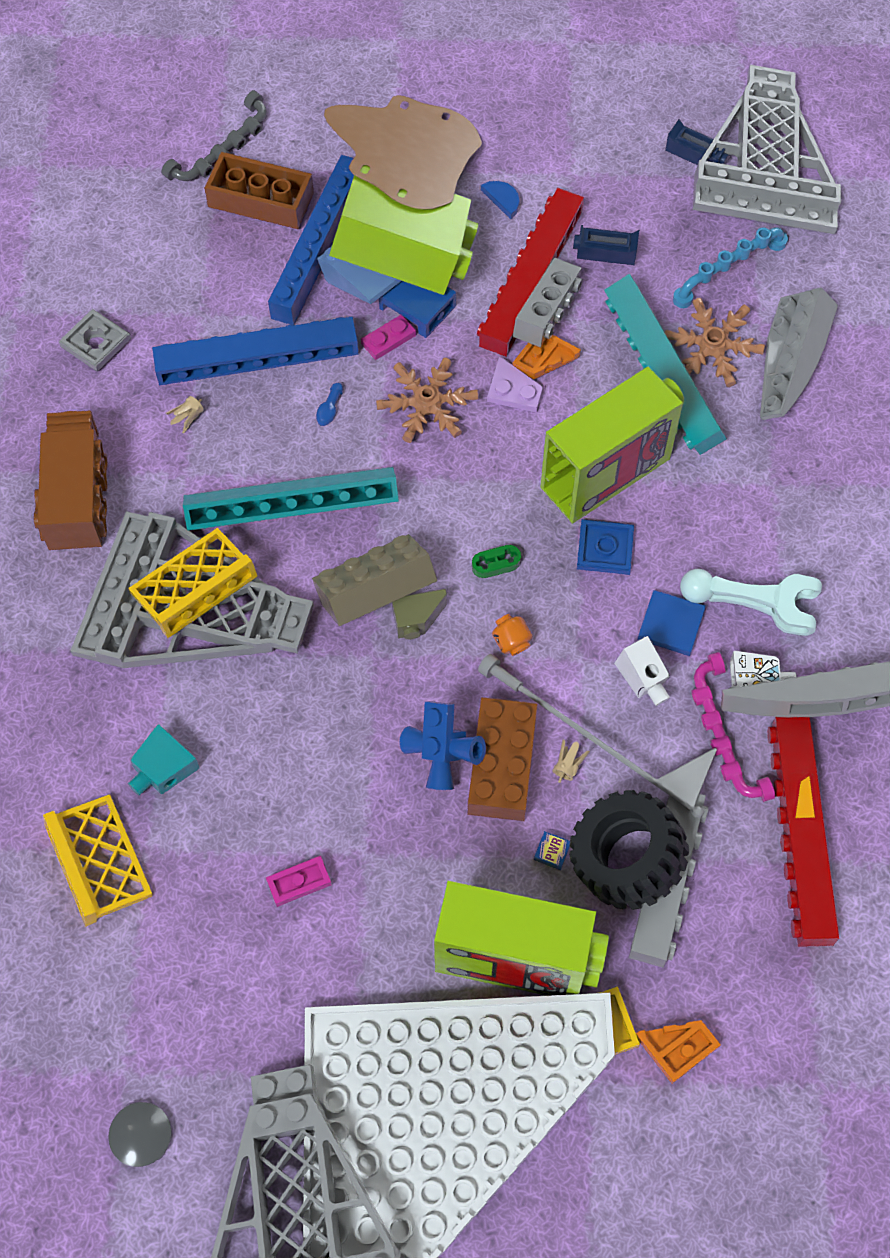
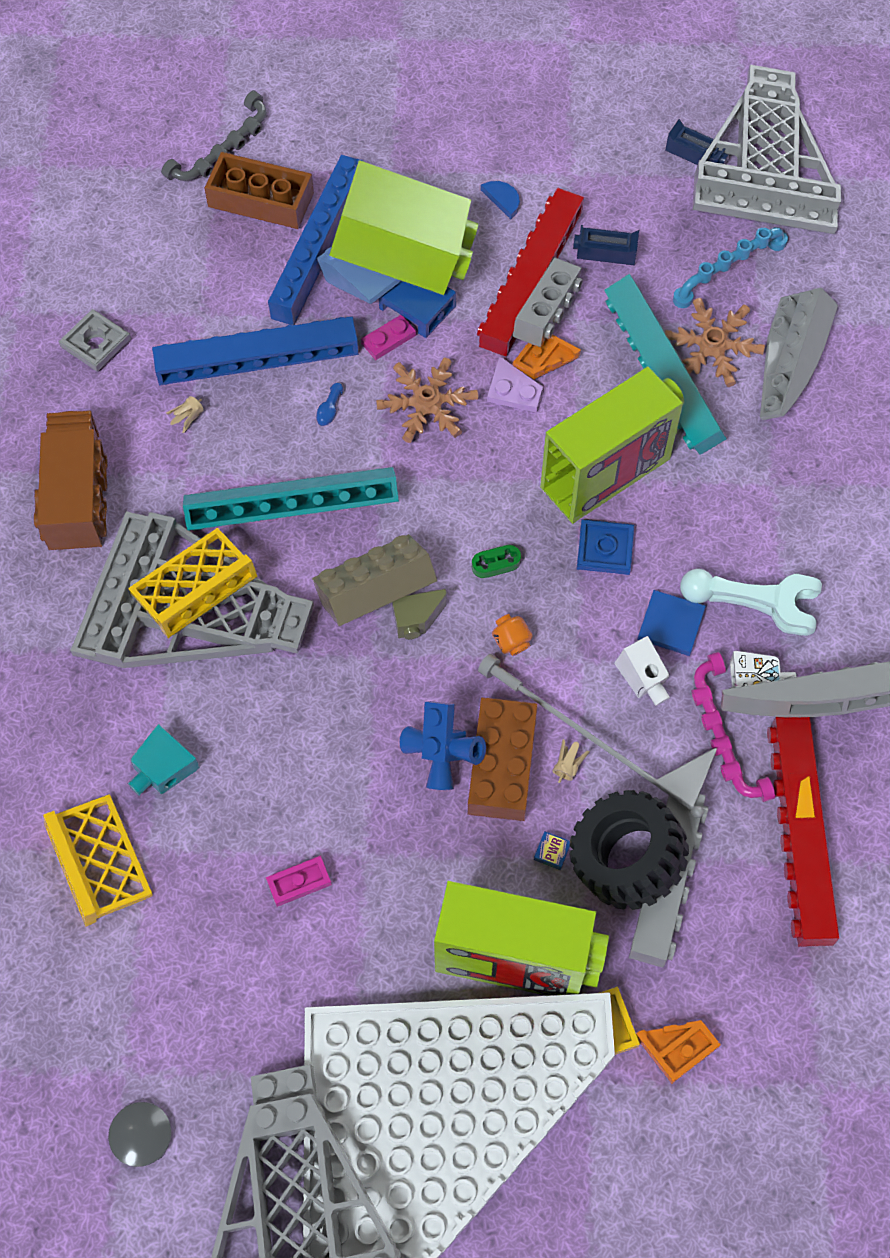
medium nougat piece [324,95,482,209] -> none

